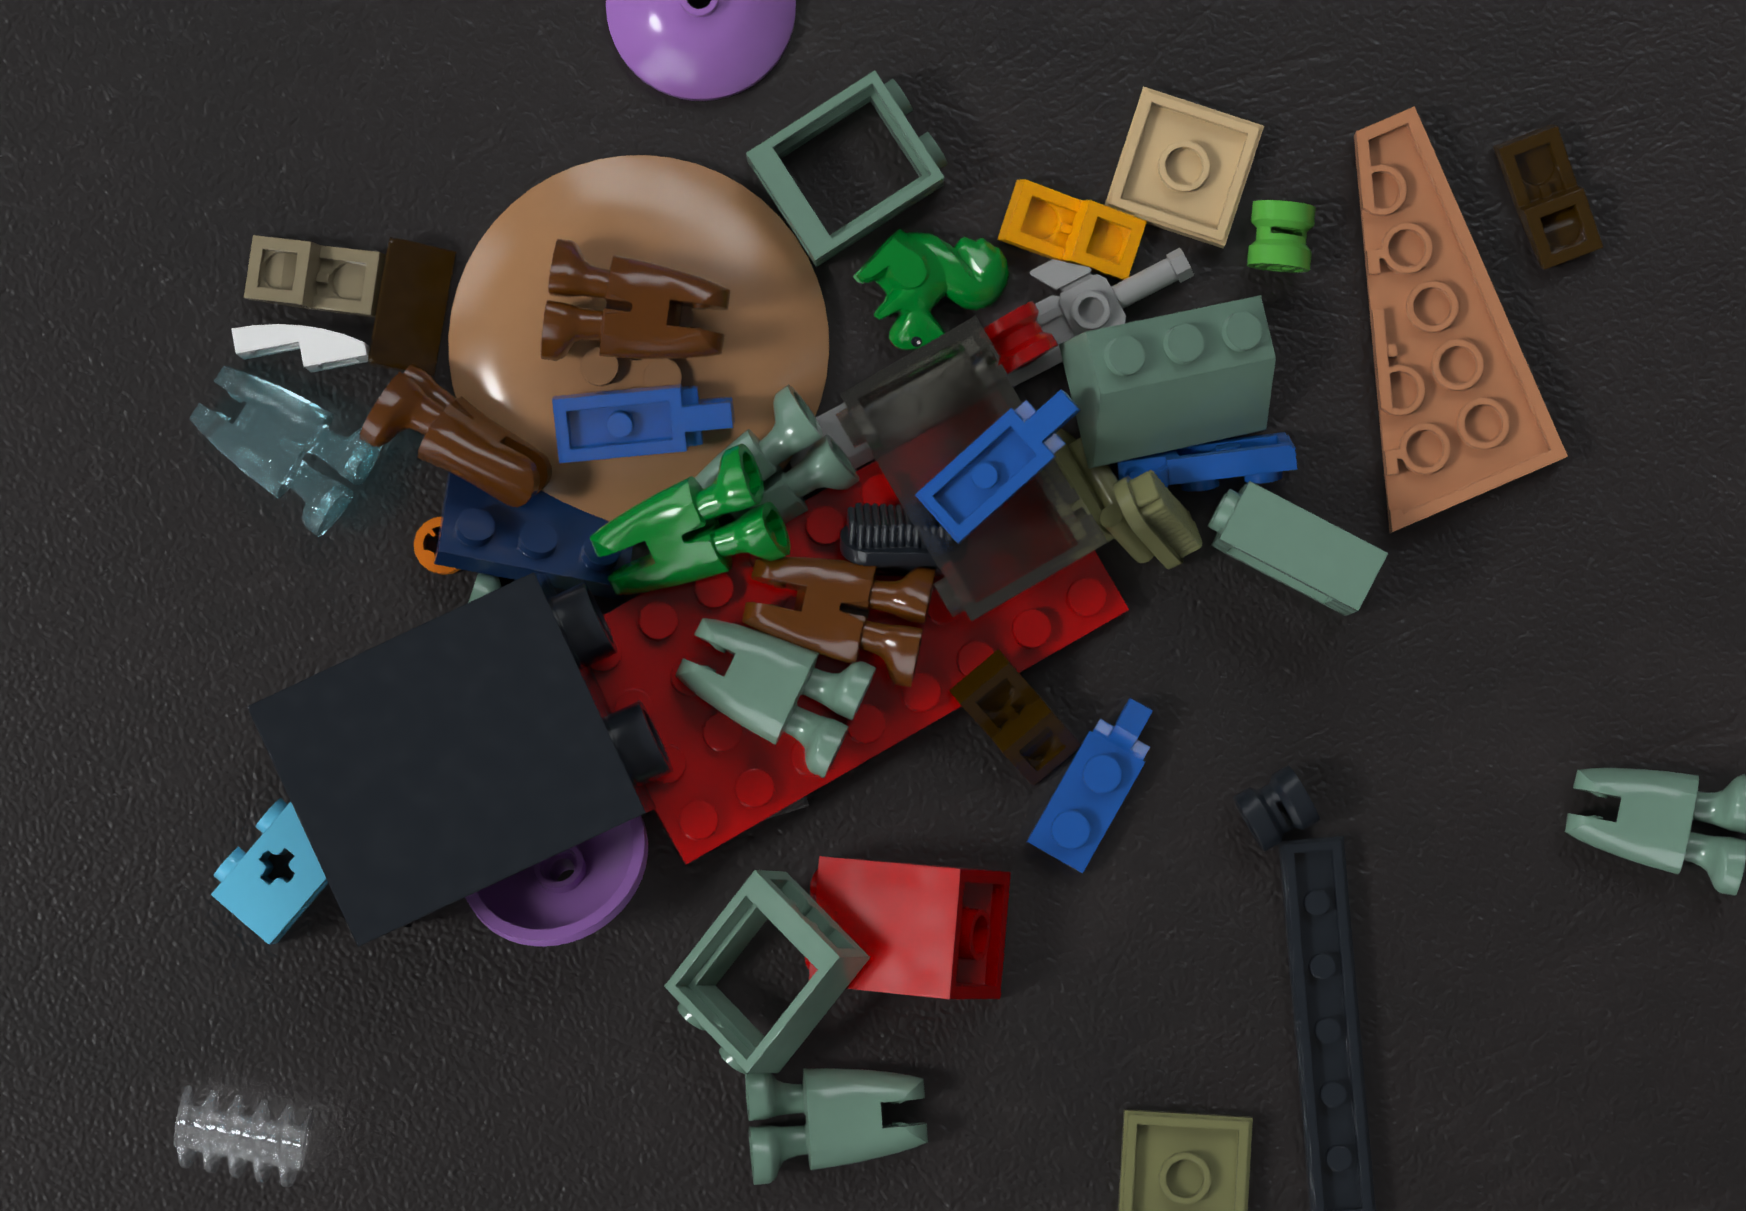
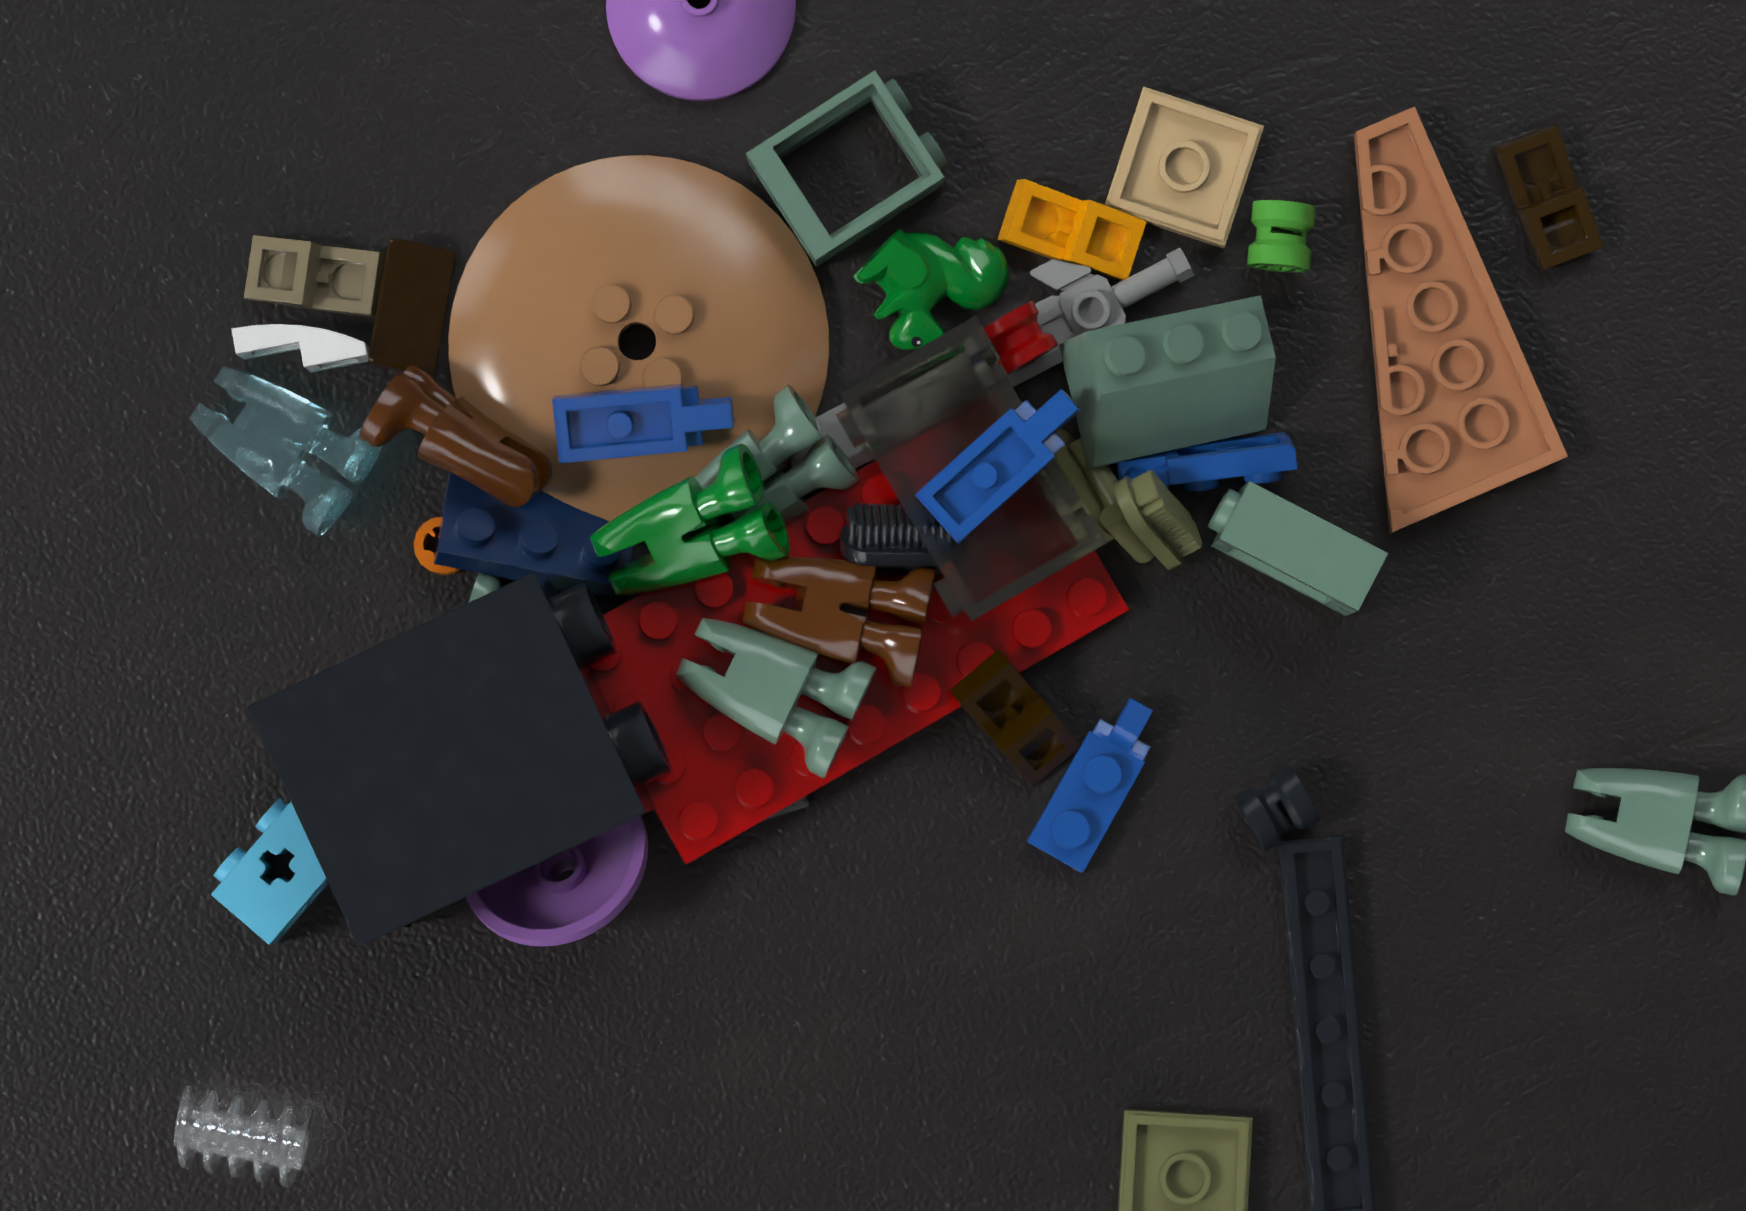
reddish brown piece [541,239,730,361] -> none
sand green window [664,870,870,1074] -> none
sand green piece [745,1068,928,1185] -> none
red slope [805,856,1011,999] -> none

